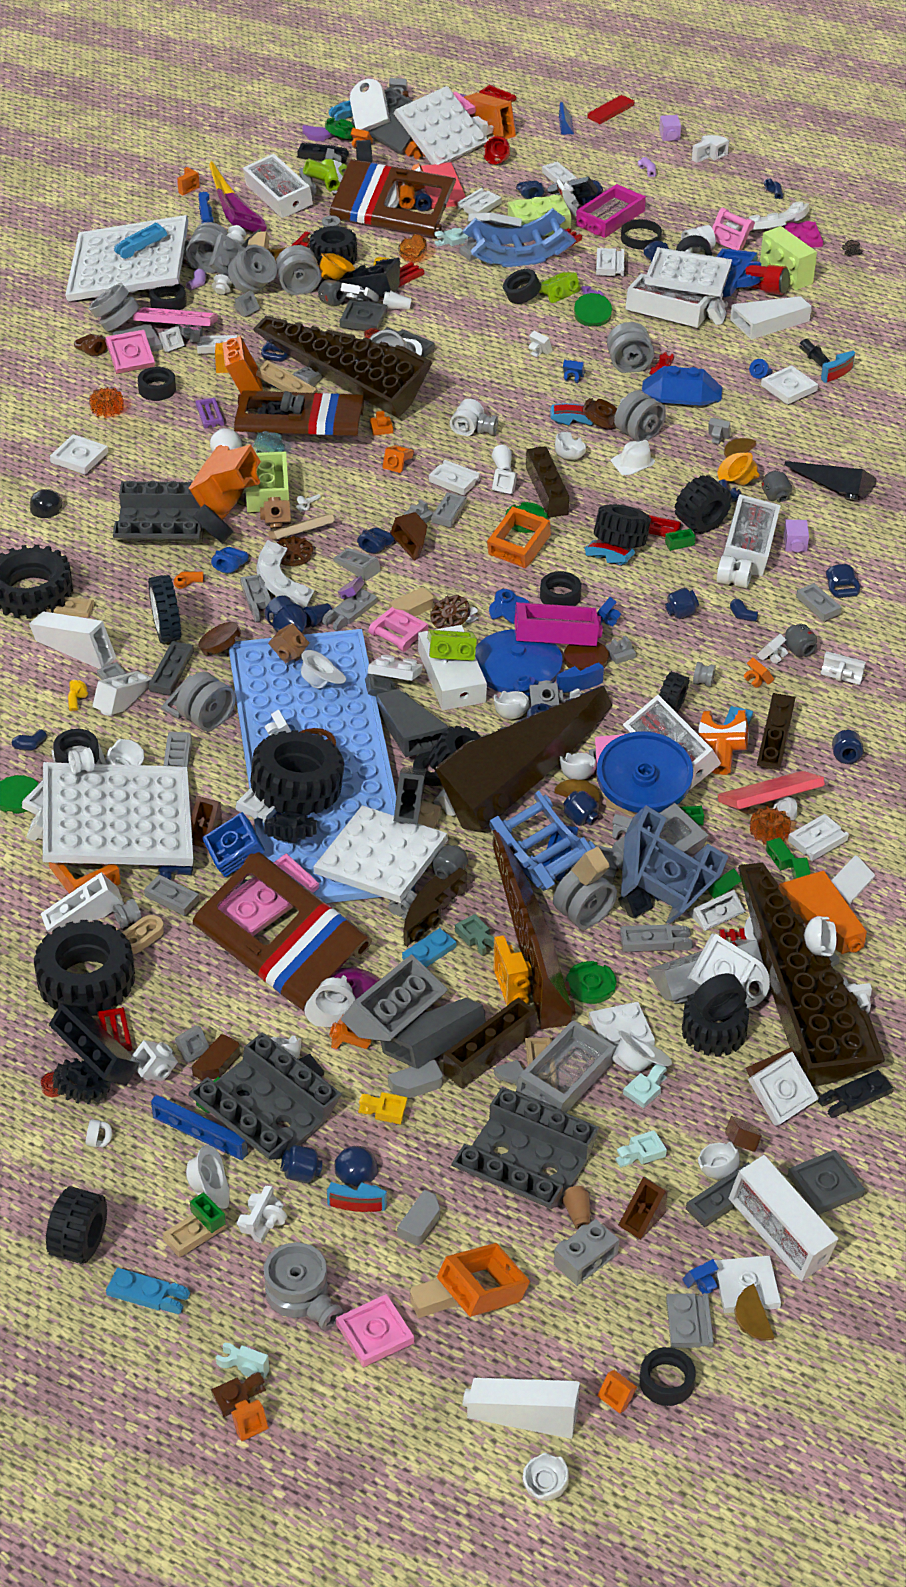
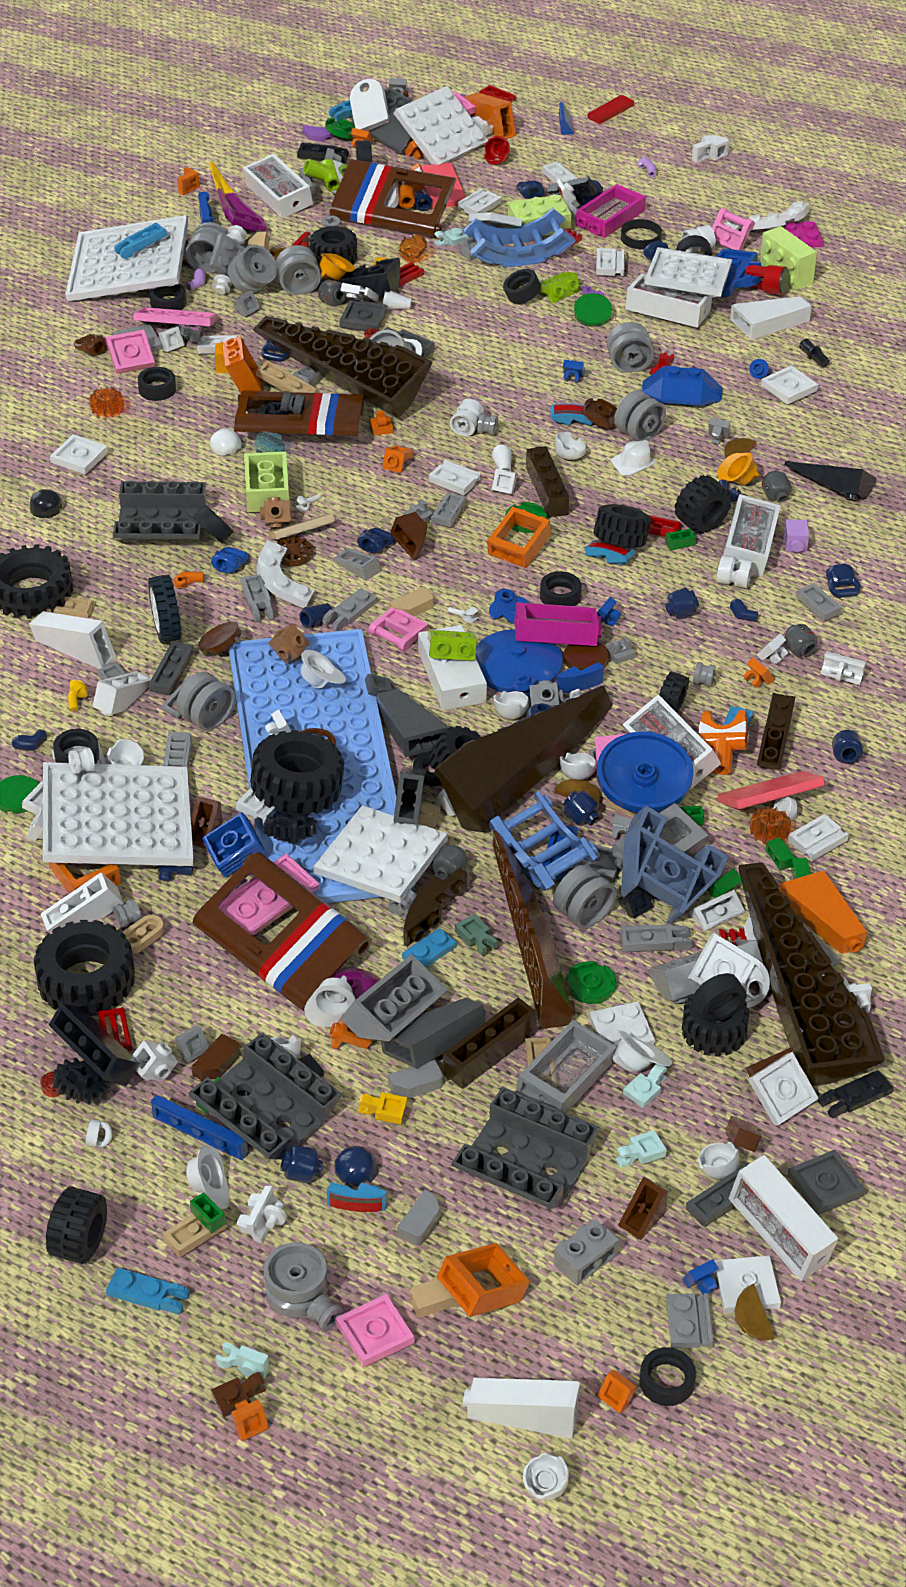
light grey wheel [89,283,139,331] -> none
light grey plate [144,875,200,916] -> none
orange piece [189,445,261,519] -> none
medium lavender tile [196,398,224,429] -> none
dark blue helmet [265,595,307,633] -> none
medium lavender tile [338,576,365,599] -> none
white plate [368,655,423,681] -> none
reddish brown wheel [430,594,471,629] -> none
light orange plate [493,935,532,1005] -> none
light grey tile [493,1060,524,1085] -> none
white tile [528,331,553,357] -> none
medium nougat cone [562,1186,591,1229] -> none
tan piece [571,846,609,886] -> none
lavender brick [659,115,681,141] -> none
white plate [707,294,728,325] -> none
dark blue arm [764,178,783,199] -> none
white hair [804,916,836,956] -> none
slope [821,351,855,383] -> none
white slope [831,855,875,905] -> none
clear smoke plate [841,240,863,256] -> none

